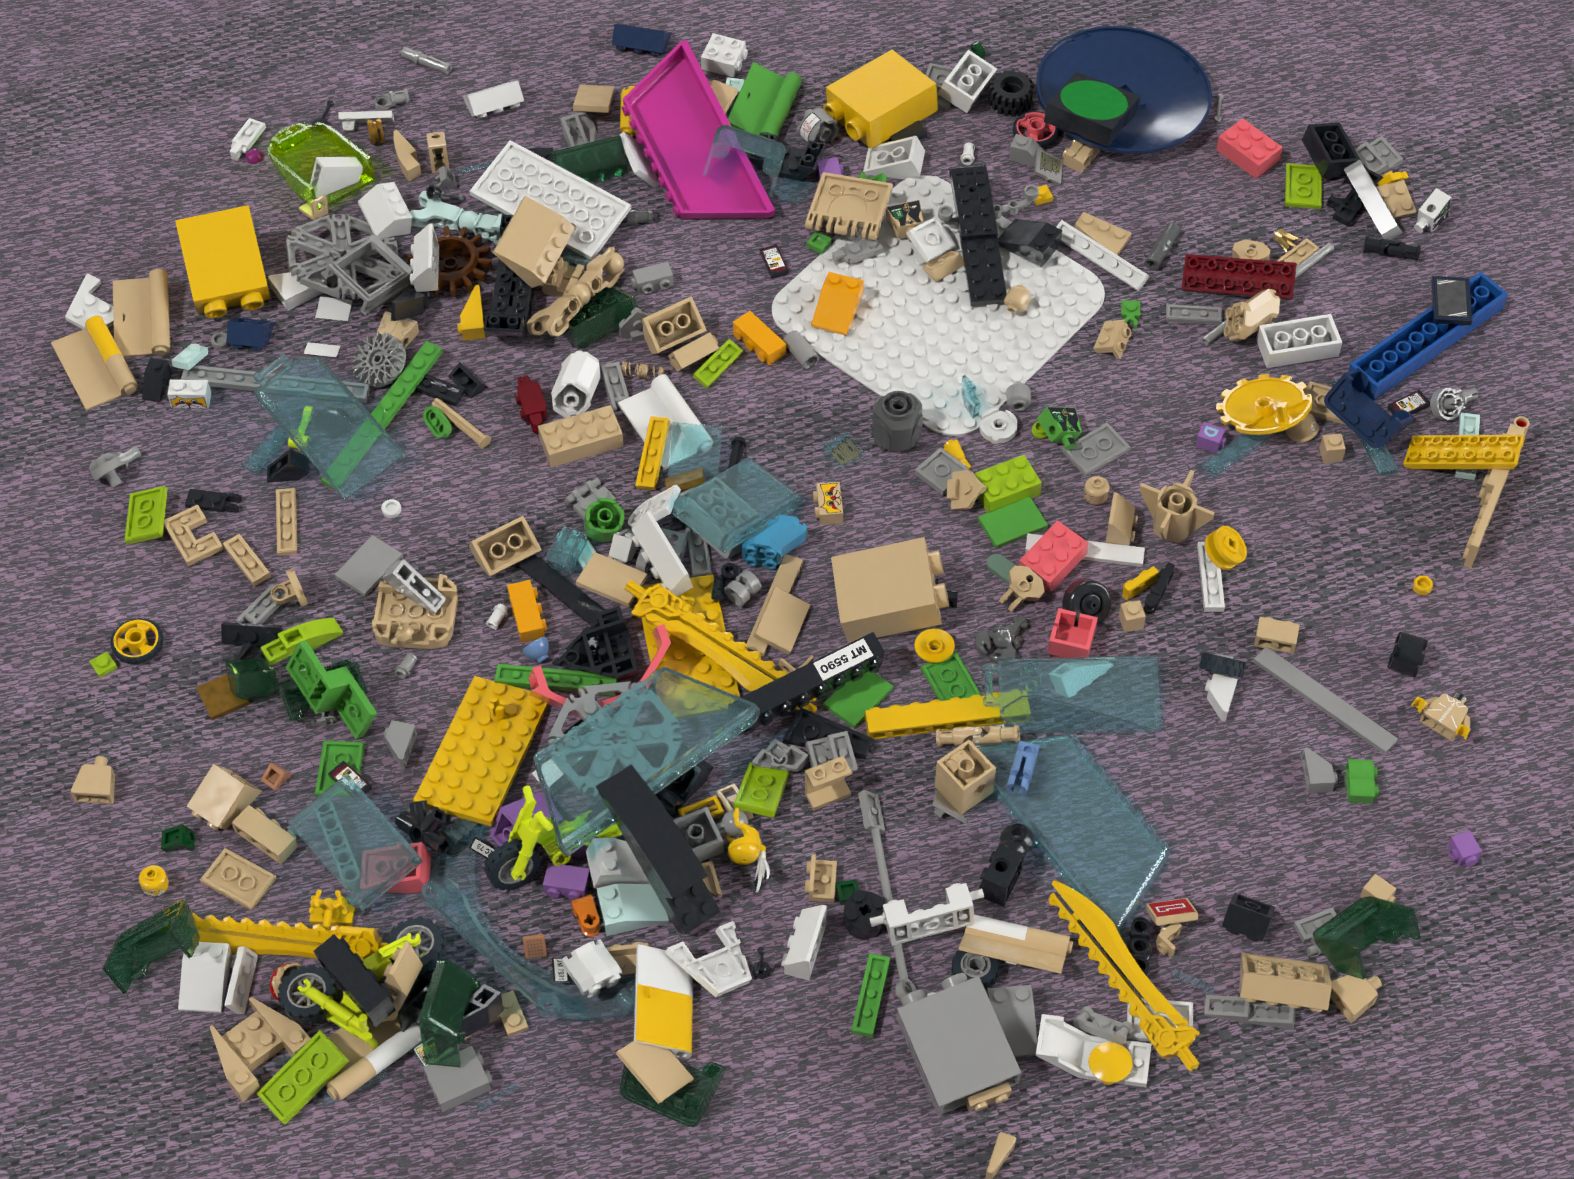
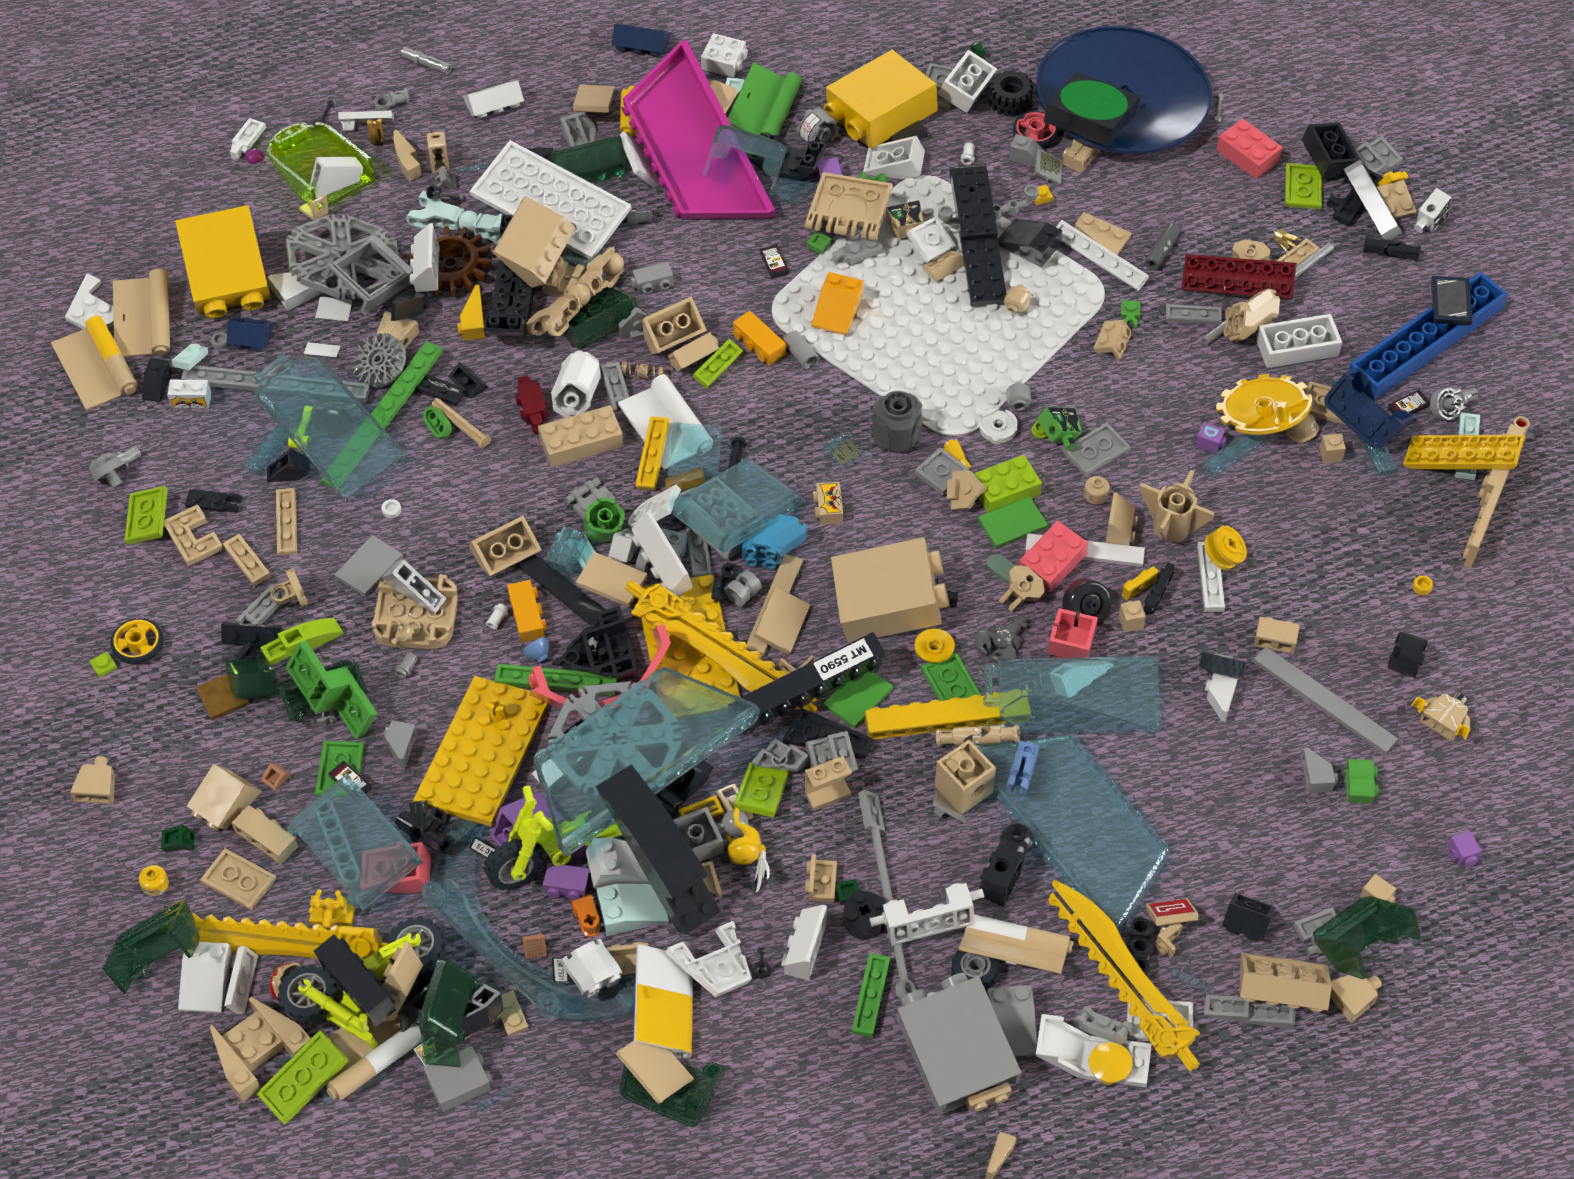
white slope [358,182,412,238] -> none
clear light blue slope [961,375,981,418] -> none

